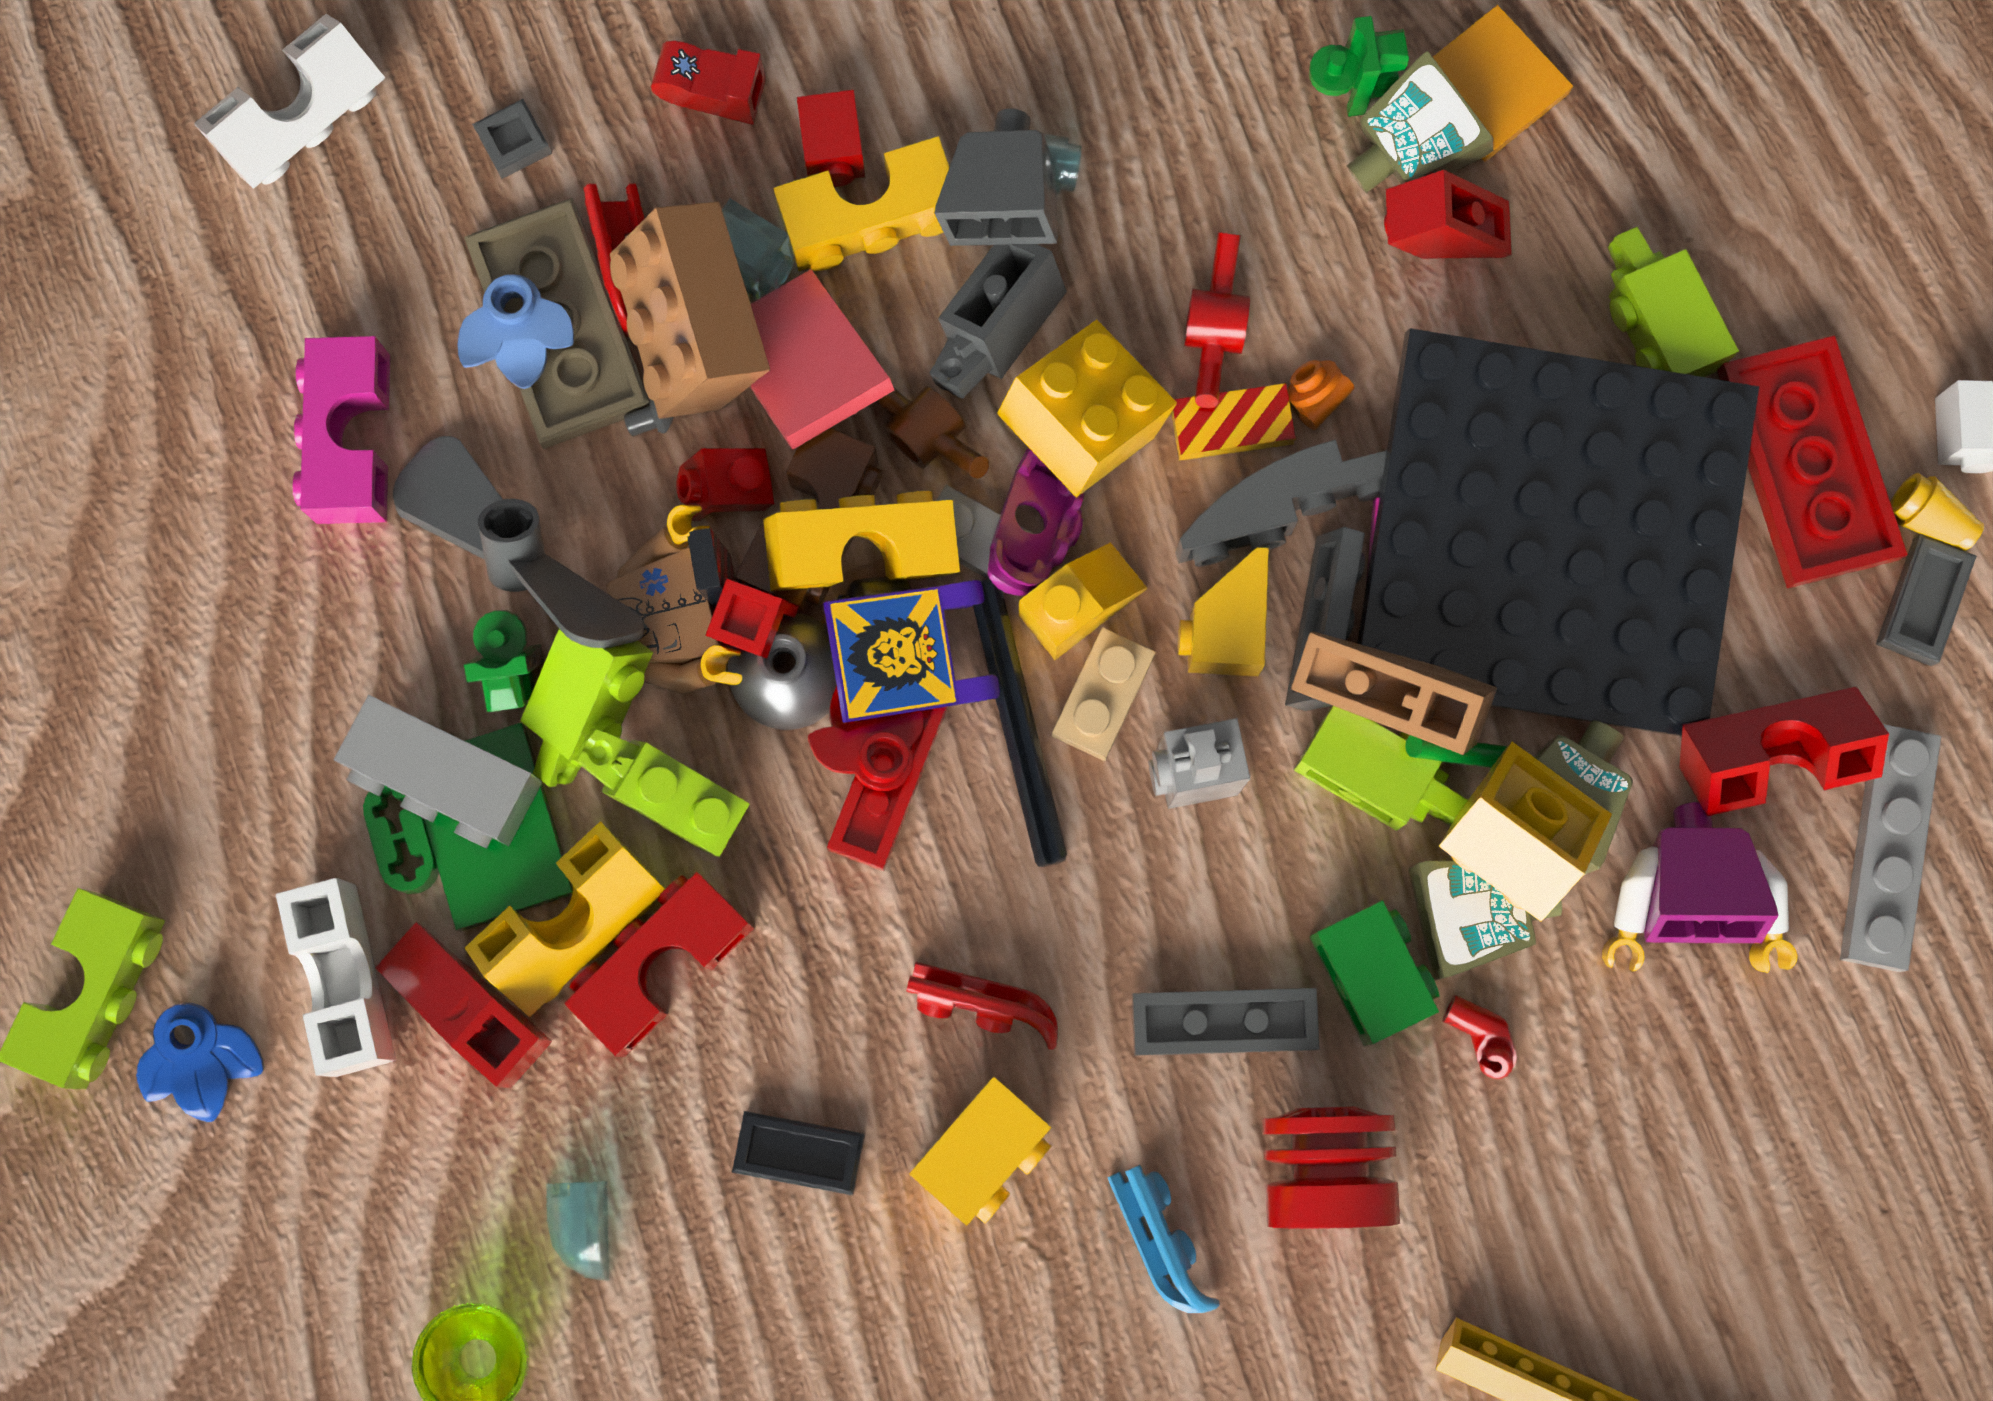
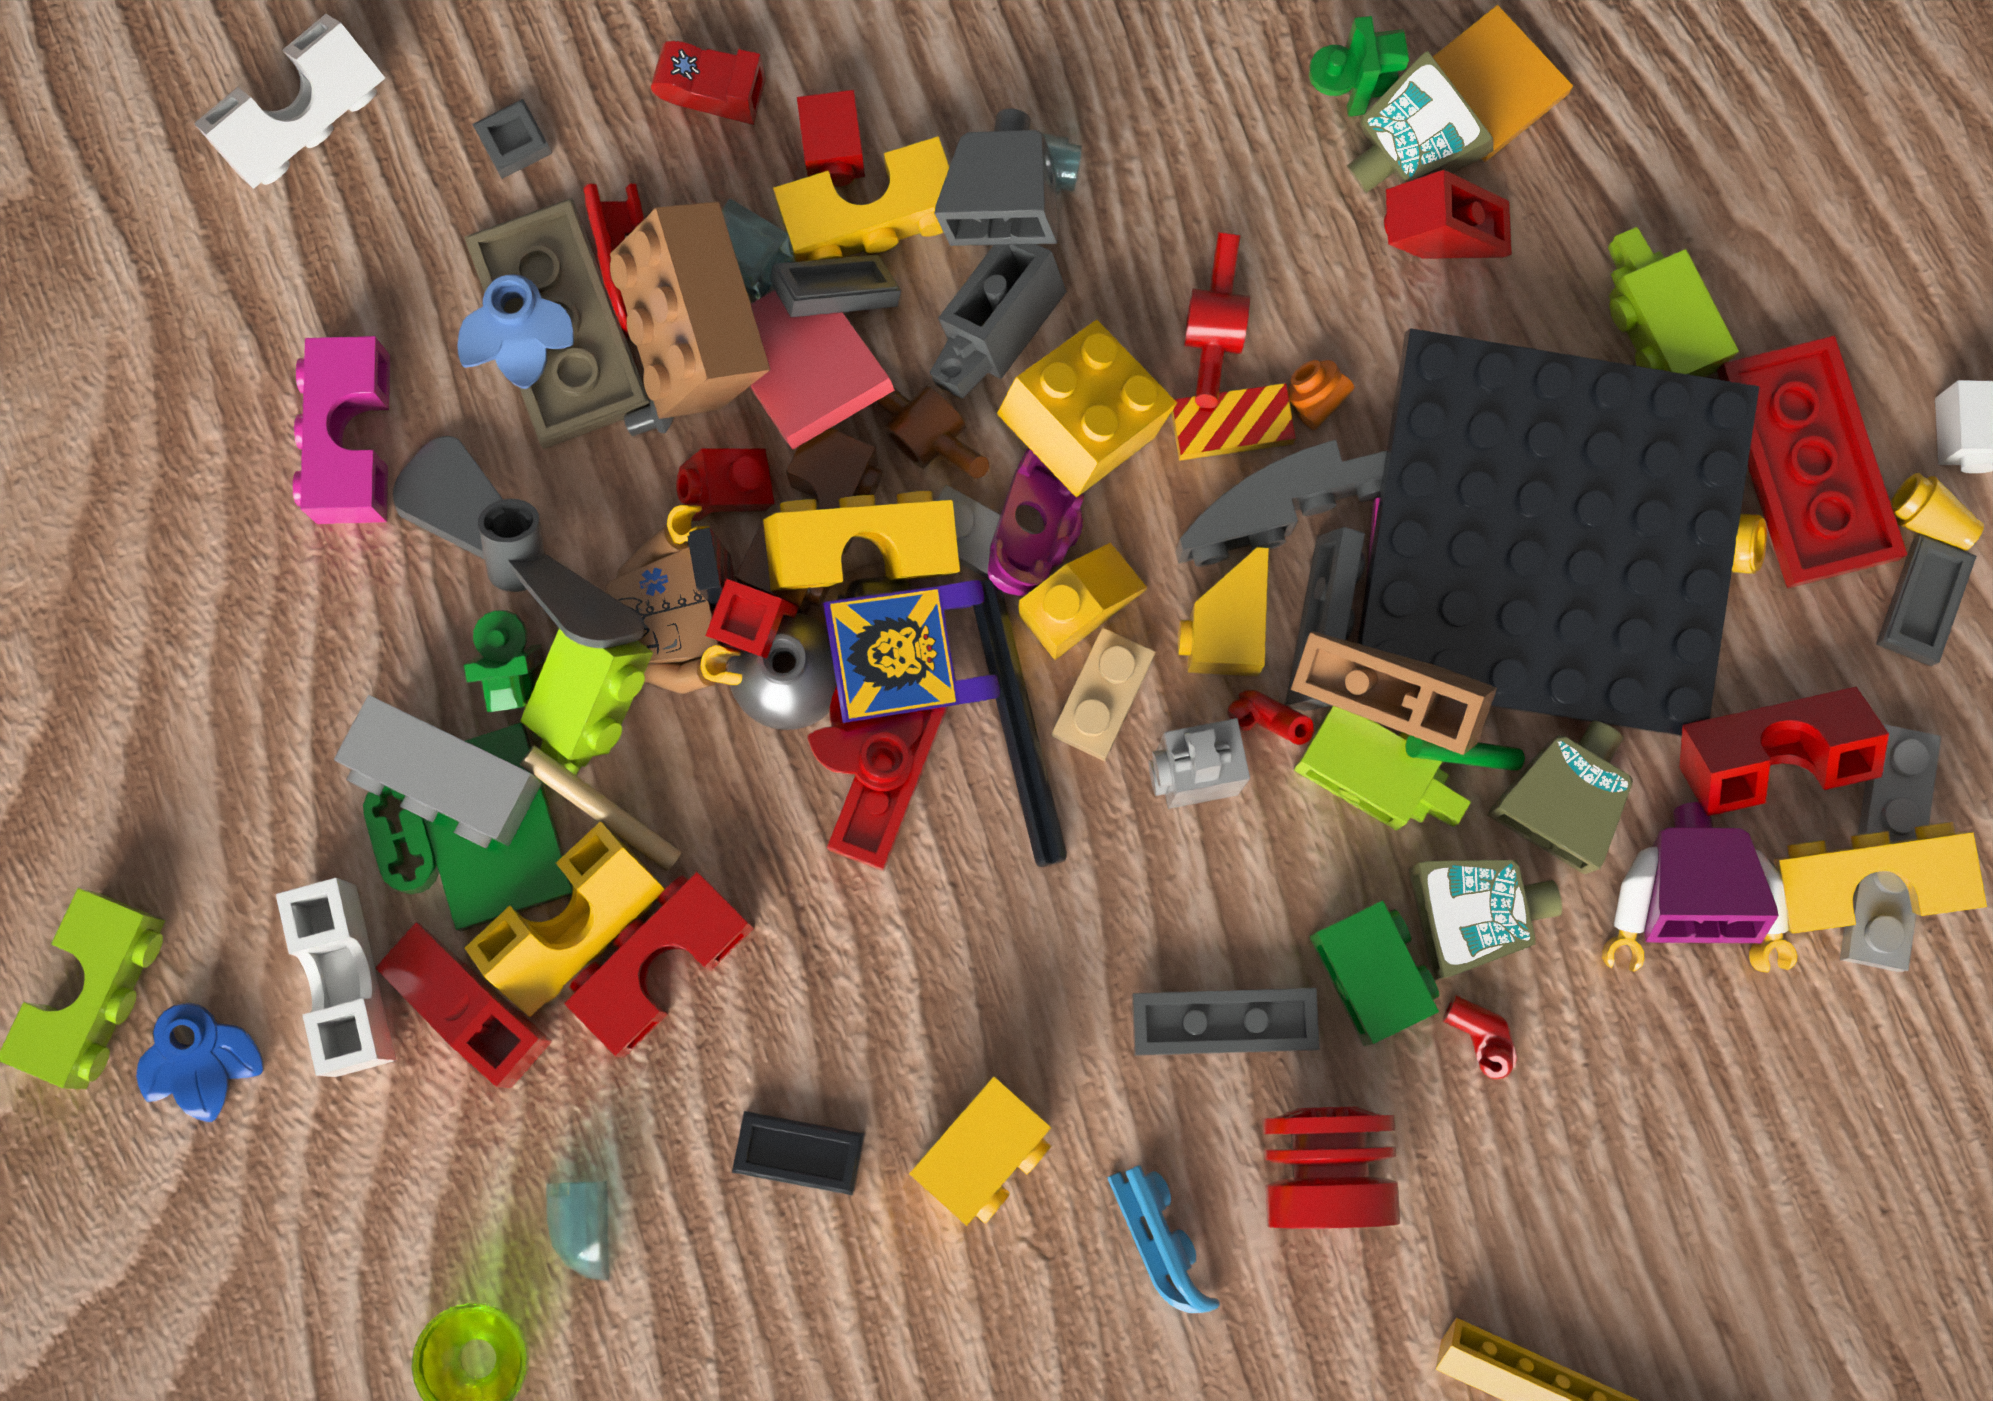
lime hinge [573,728,750,857] -> none
red piece [906,962,1058,1050] -> none
yellow slope [1439,741,1612,921] -> none
none -> tan bar [520,745,681,871]
none -> dark grey tile [770,255,901,317]
none -> red arm [1227,690,1314,745]
none -> yellow tile [1732,514,1767,574]
none -> yellow arch [1774,822,1987,933]

